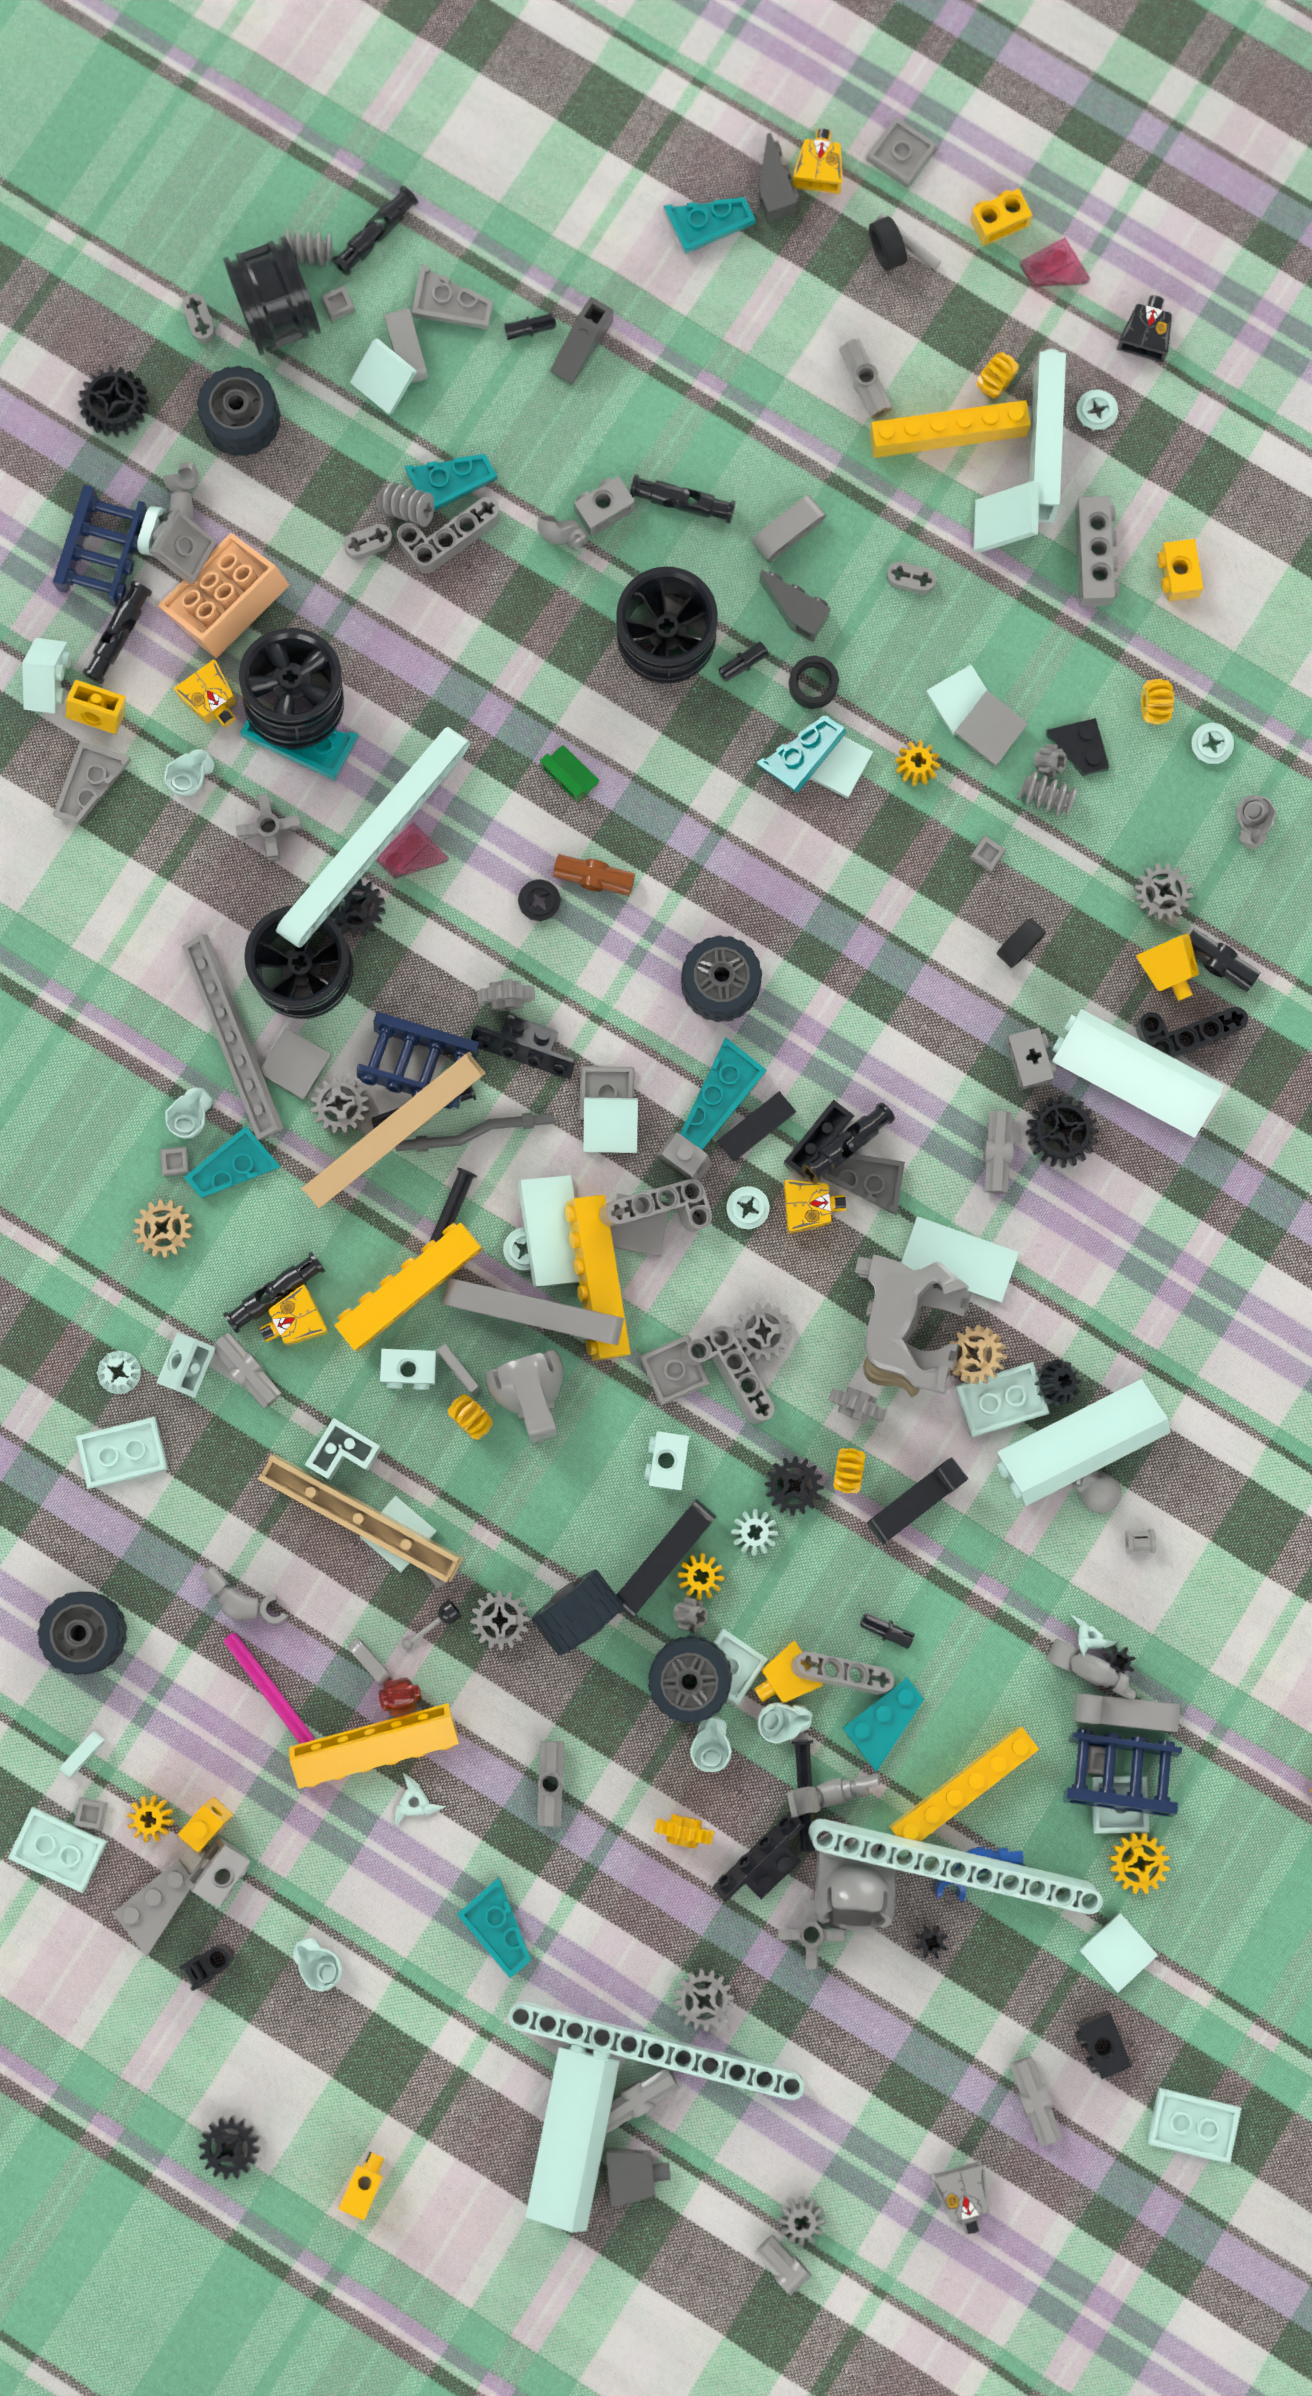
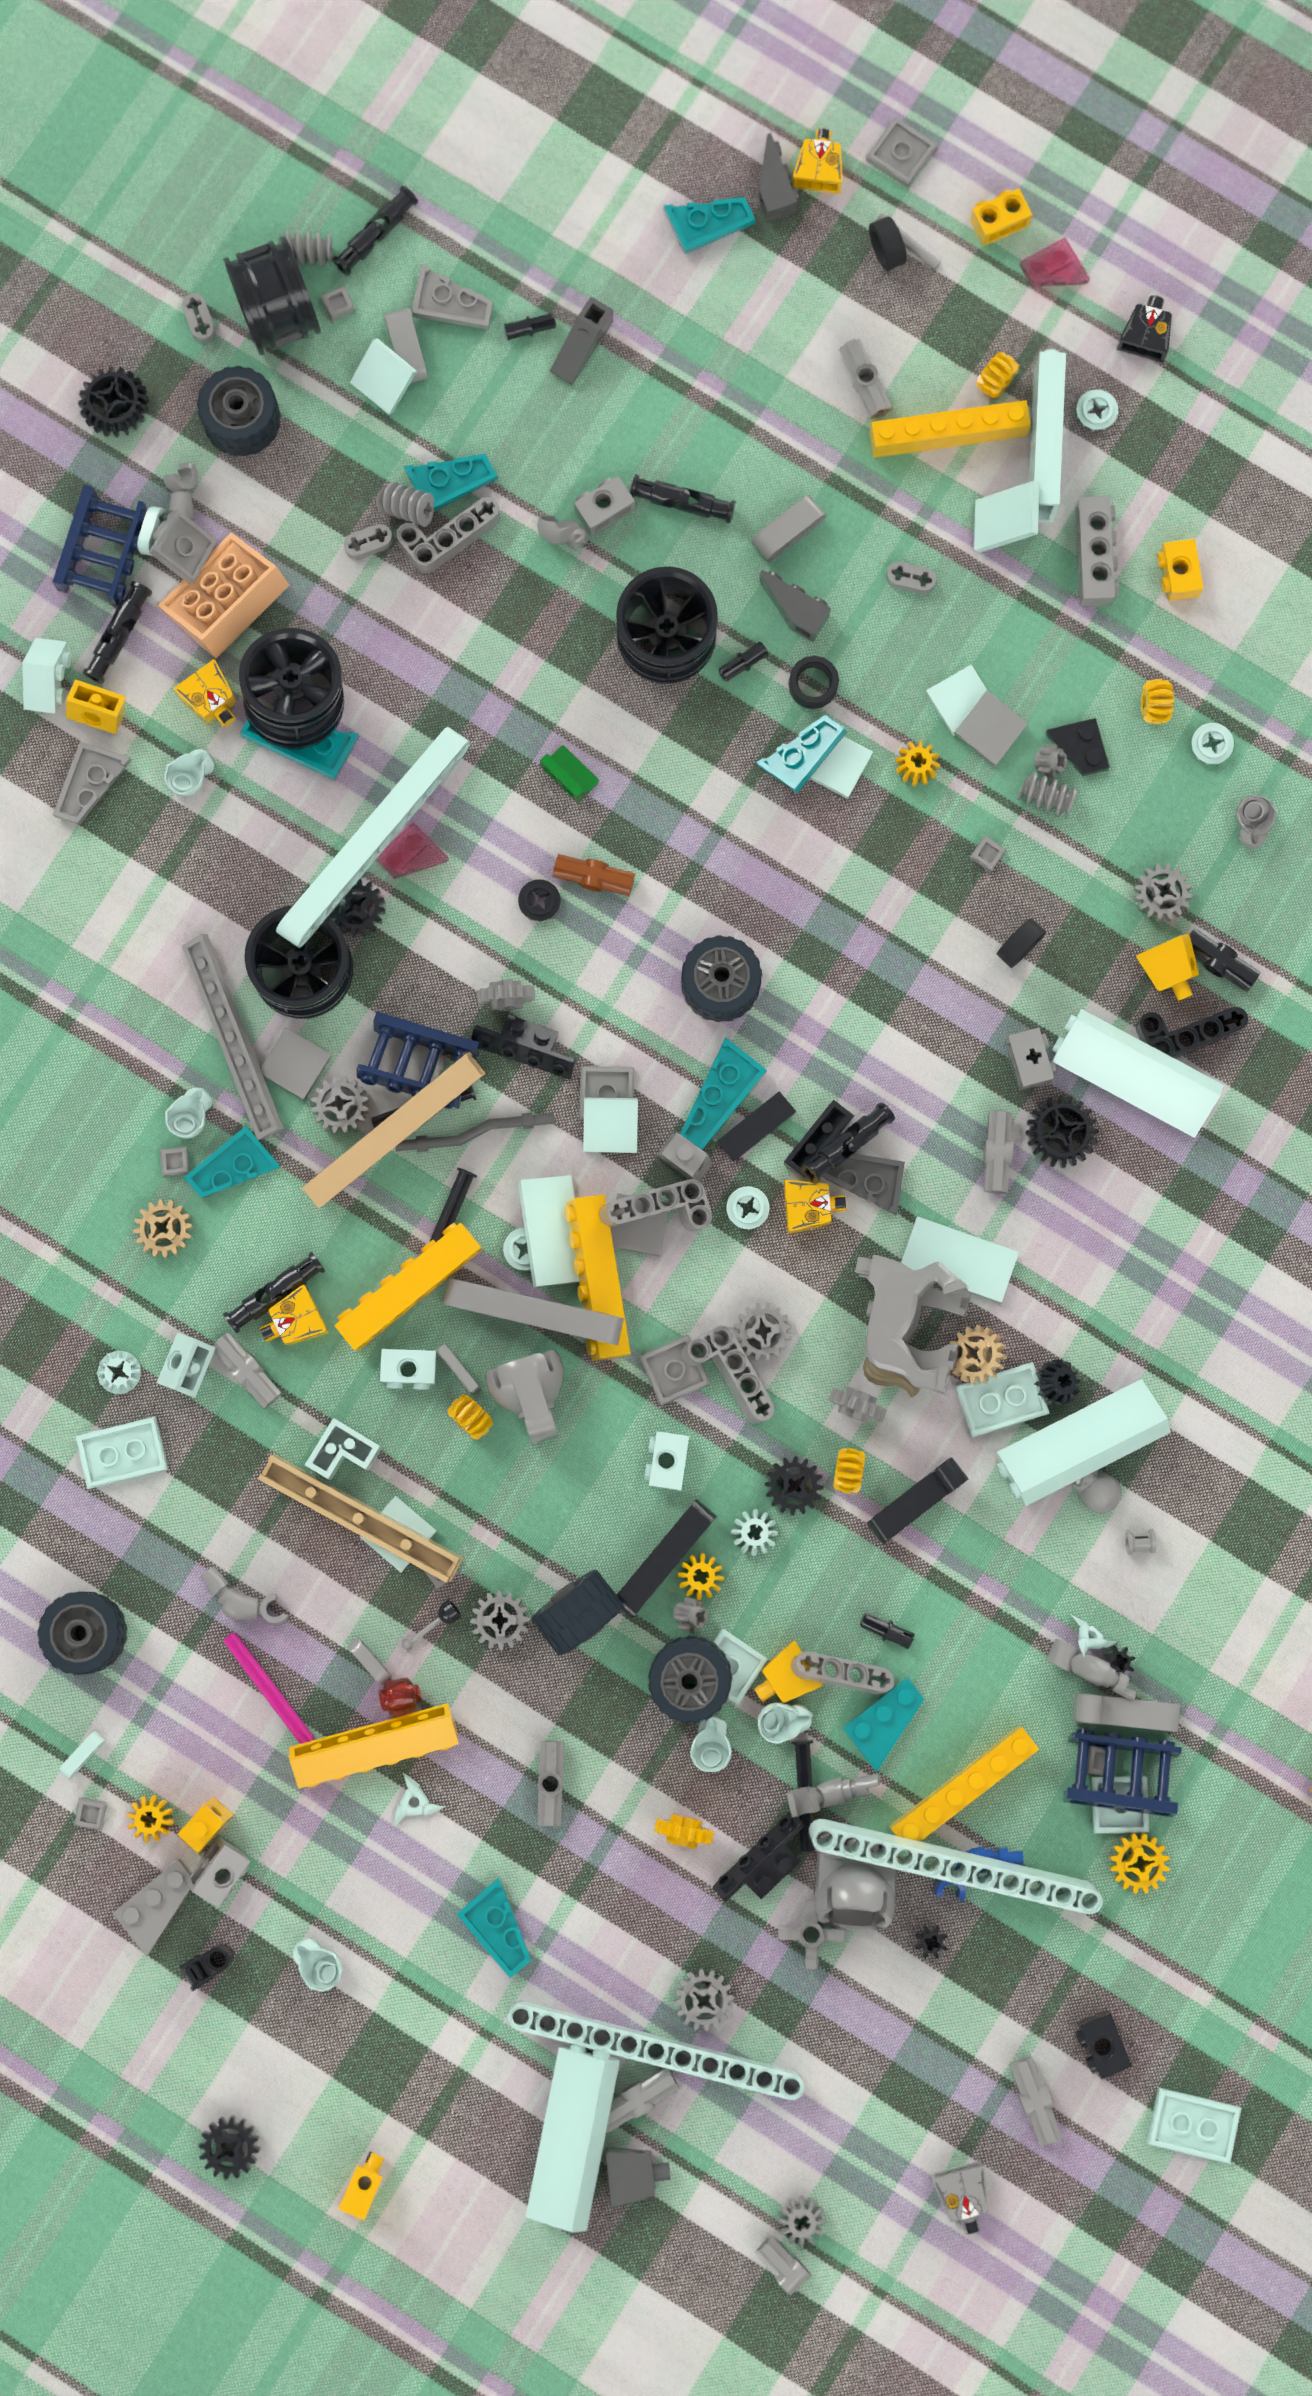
light aqua tile [8,1807,108,1893] -> none
light grey pin [236,794,302,862] -> none
light aqua tile [1079,1912,1158,1993] -> none

